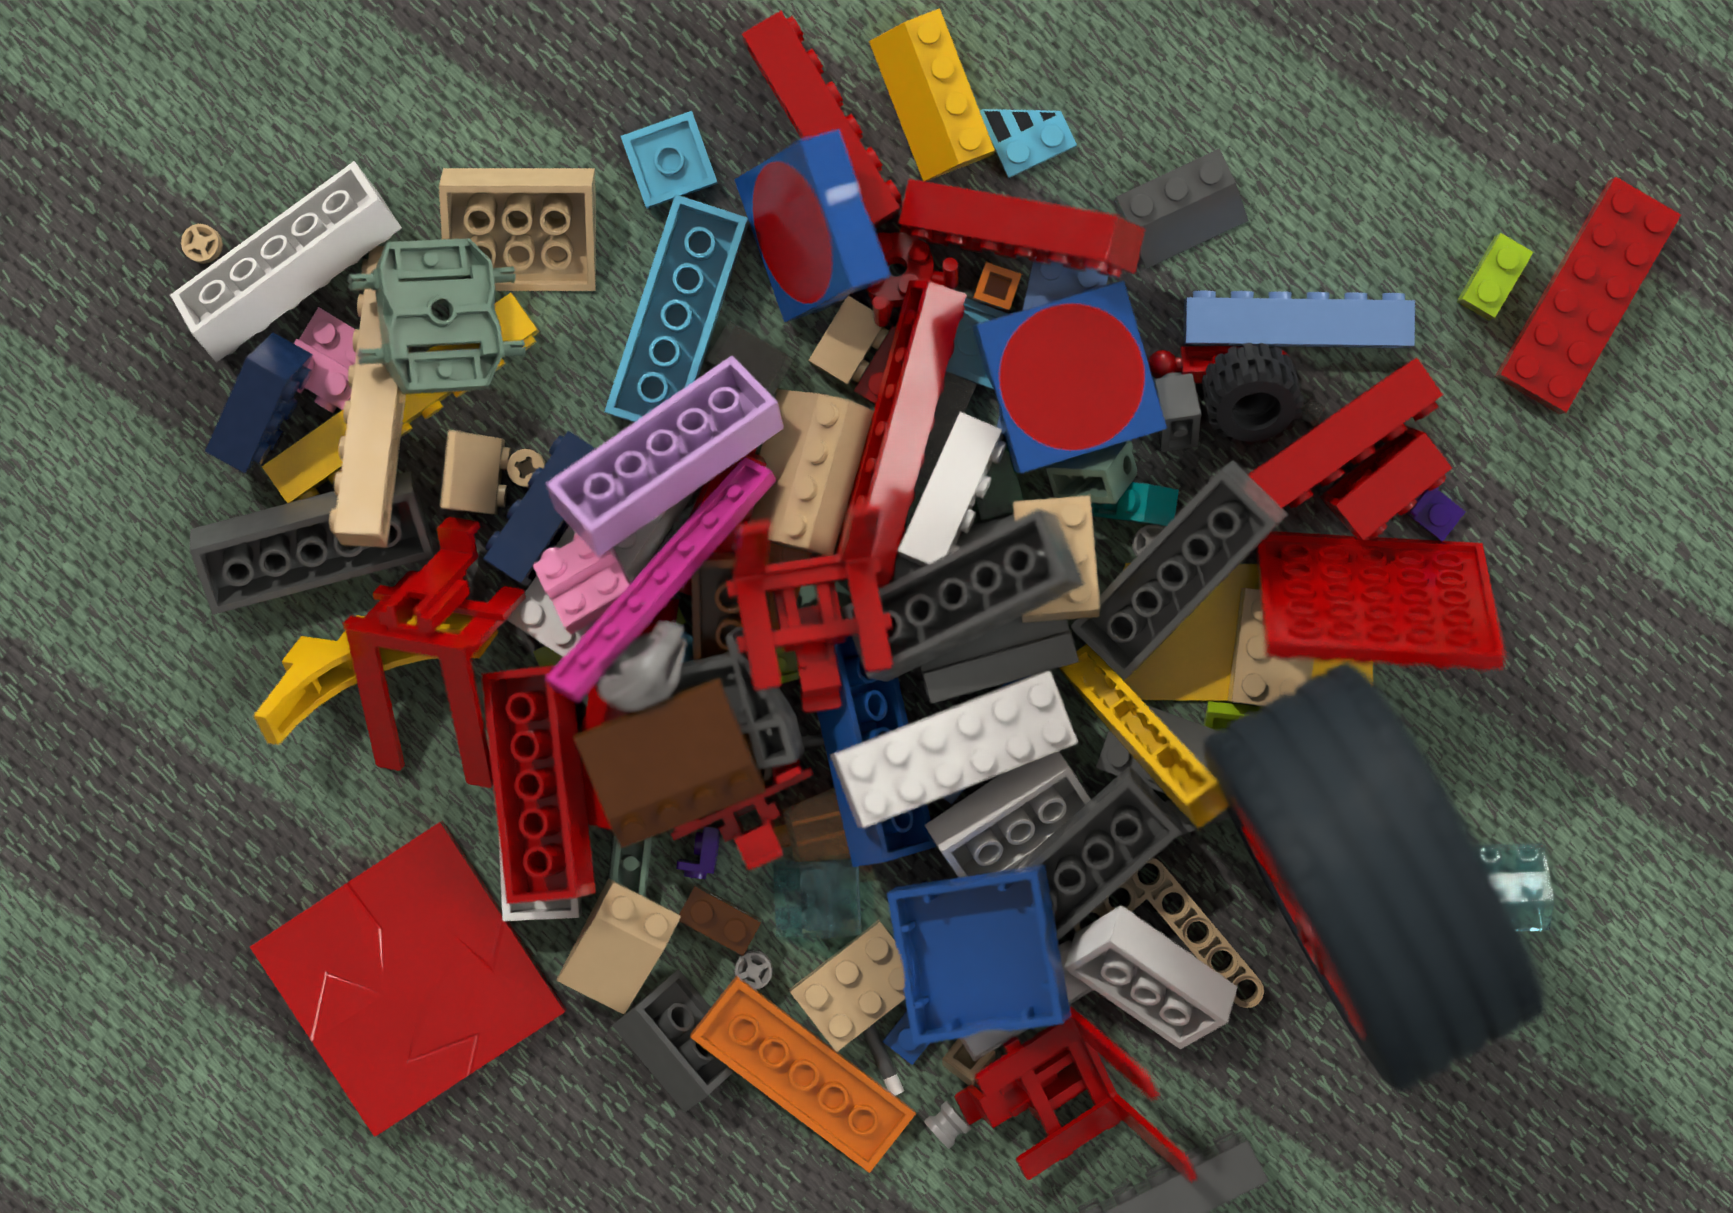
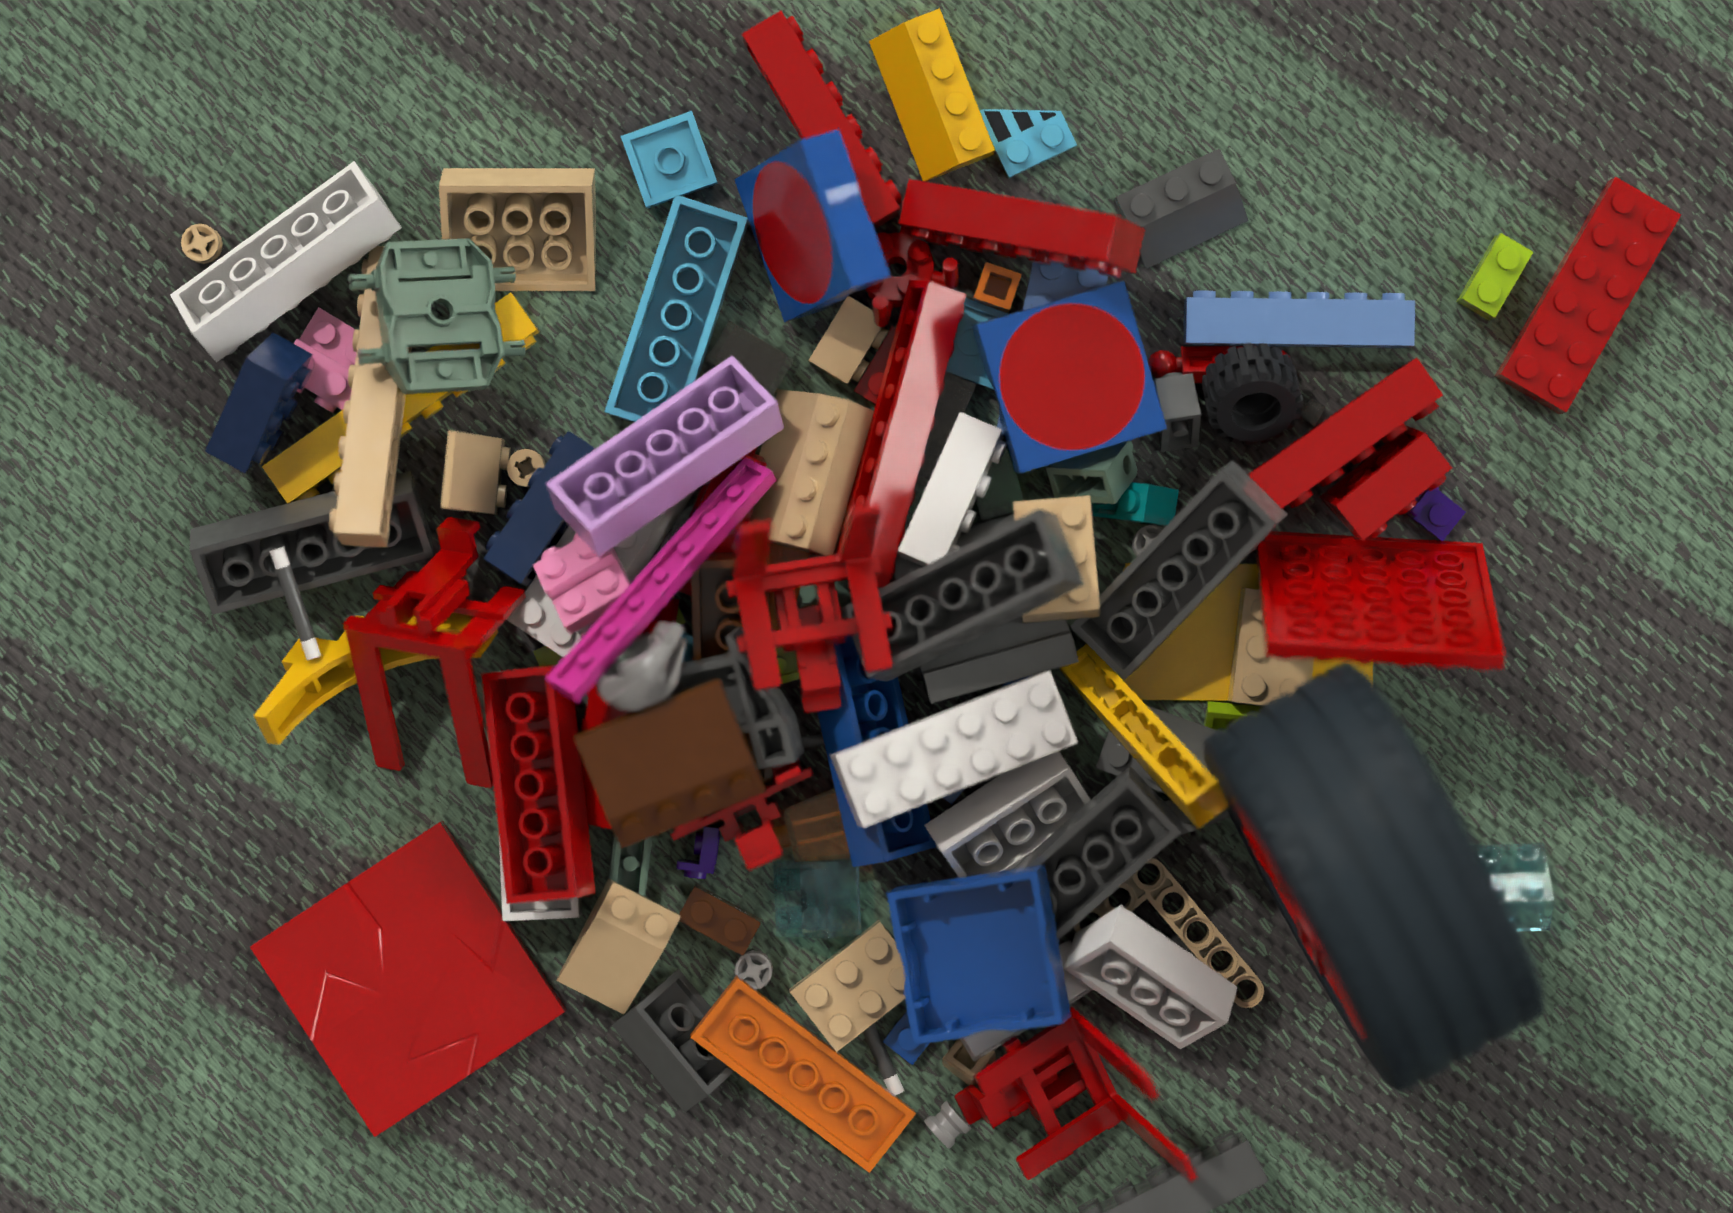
none -> dark grey bar [269,546,321,660]

